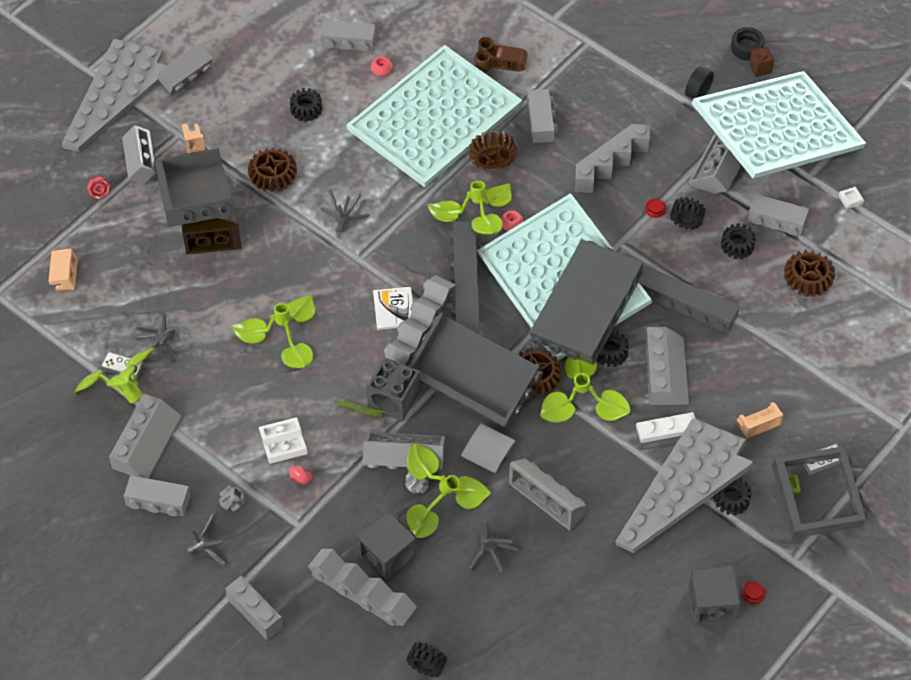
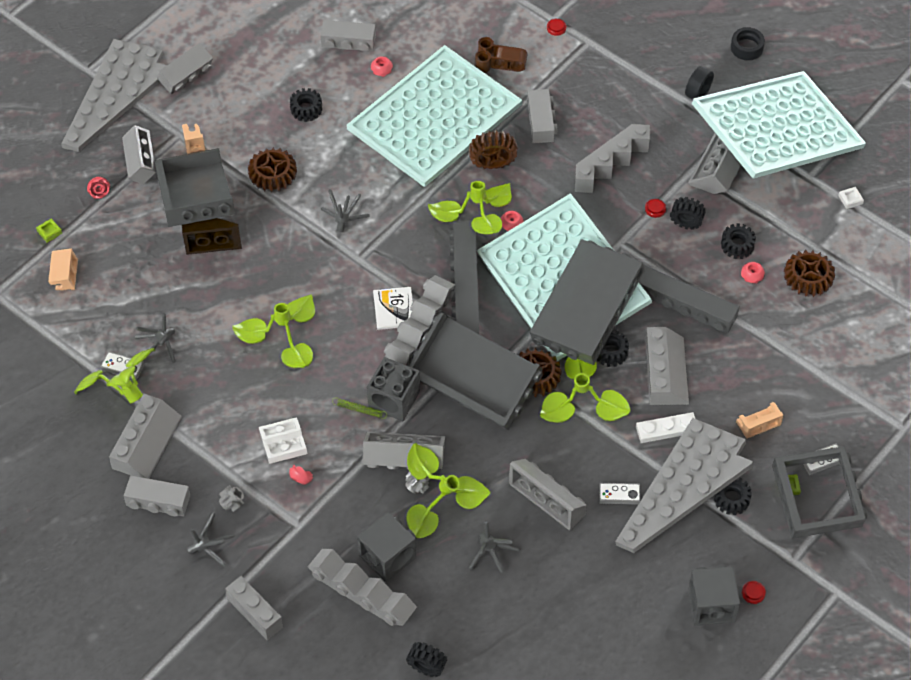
light grey slope [461,424,516,474] -> none
light grey brick [747,194,809,237] -> none
reddish brown brick [749,47,775,77] -> none
none -> lime tile [36,218,63,243]
none -> red piece [547,19,567,36]
none -> tile [599,483,640,505]
none -> coral plate [741,262,765,283]

